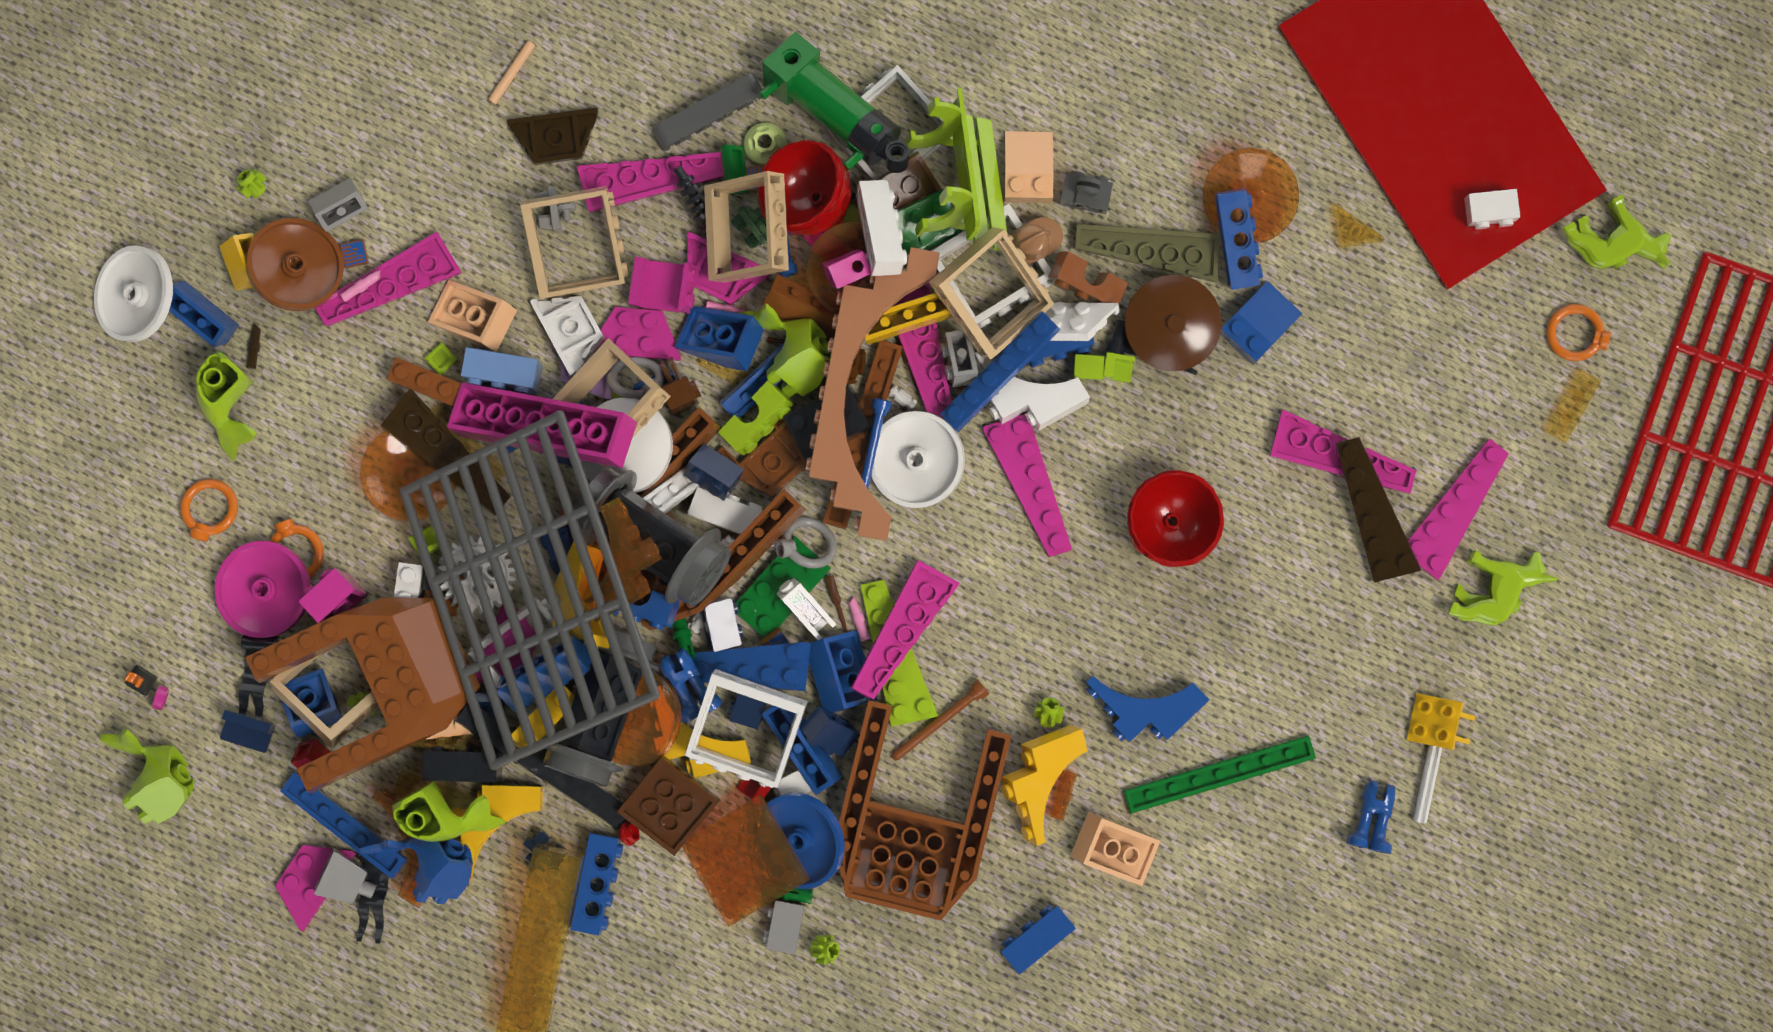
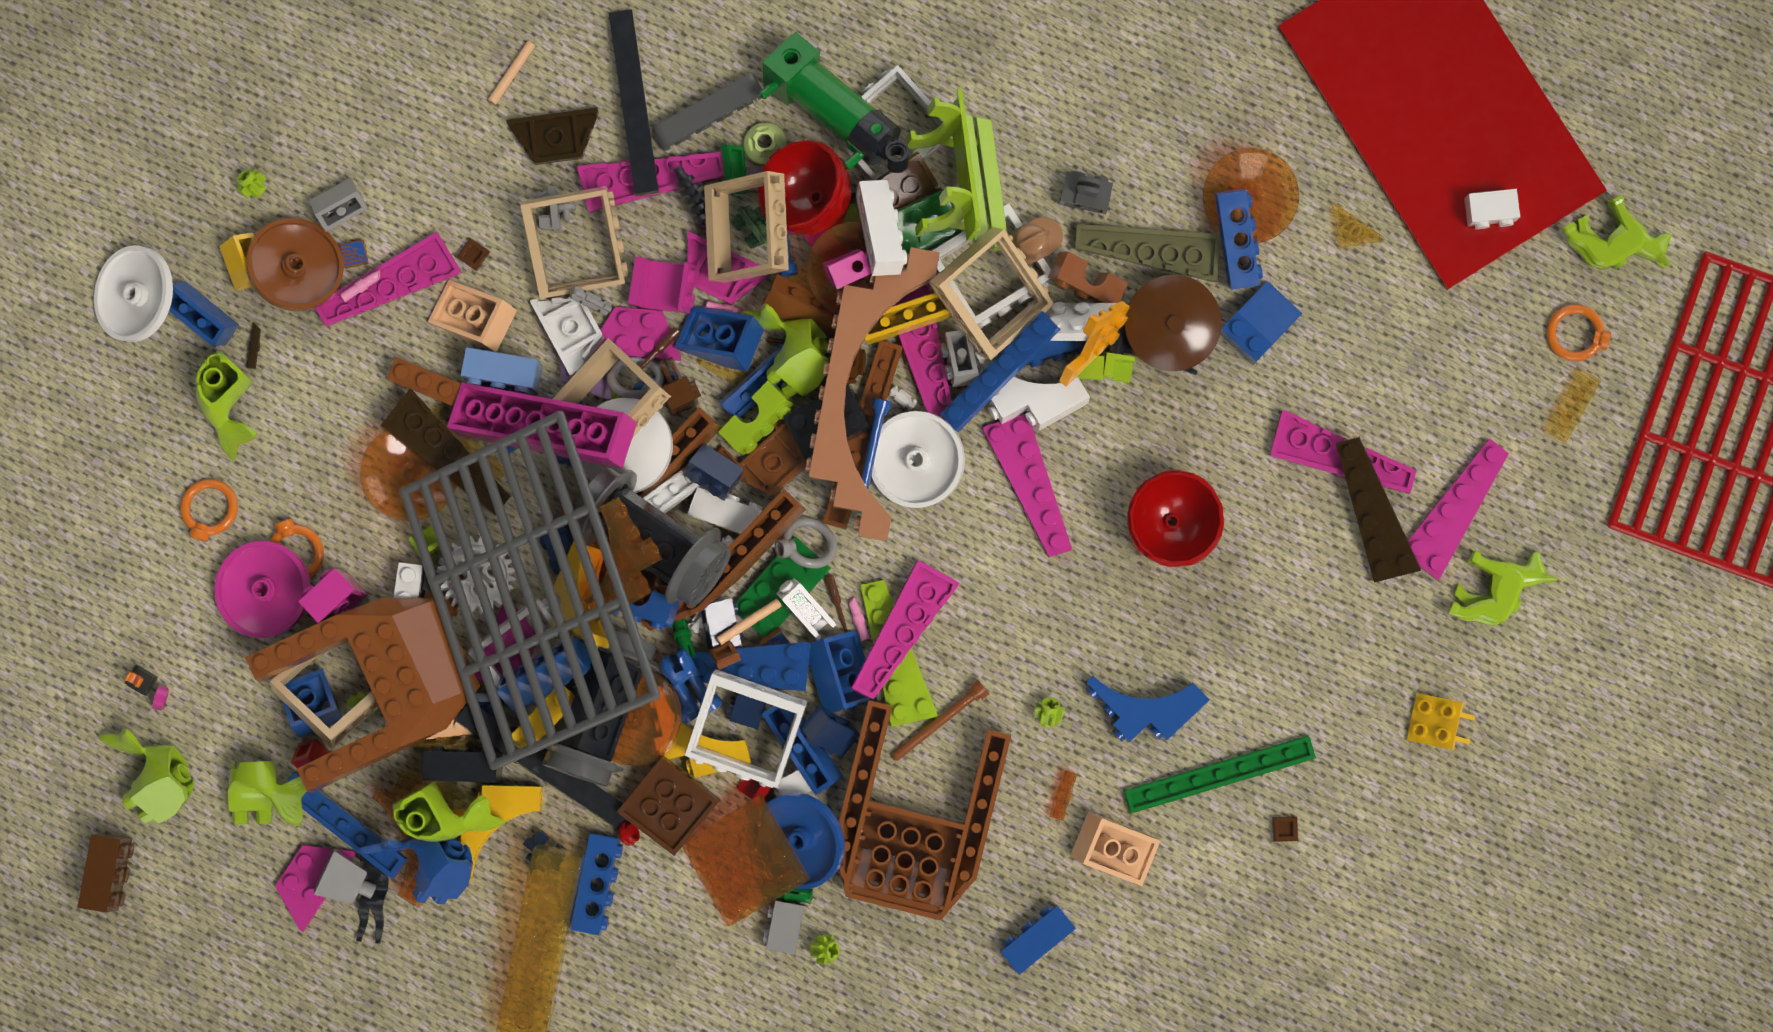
dark blue panel [220,710,275,753] -> none
black flag [238,635,279,721] -> none
lime tile [424,342,459,375] -> none
yellow arch [1001,725,1088,846] -> none
light nougat slope [1004,131,1053,203] -> none
blue piece [1346,780,1395,854] -> none
white axle [1413,745,1442,824] -> none
none -> reddish brown brick [77,833,134,913]
none -> lime hips [227,761,307,826]
none -> reddish brown tile [457,238,490,271]
none -> light grey axle [569,286,612,316]
none -> black tile [609,9,659,196]
none -> reddish brown piece [640,327,680,369]
none -> dark orange tile [709,641,741,670]
none -> light nougat bar [716,599,782,645]
none -> light orange wing [1059,301,1130,387]
none -> reddish brown tile [1272,816,1298,842]

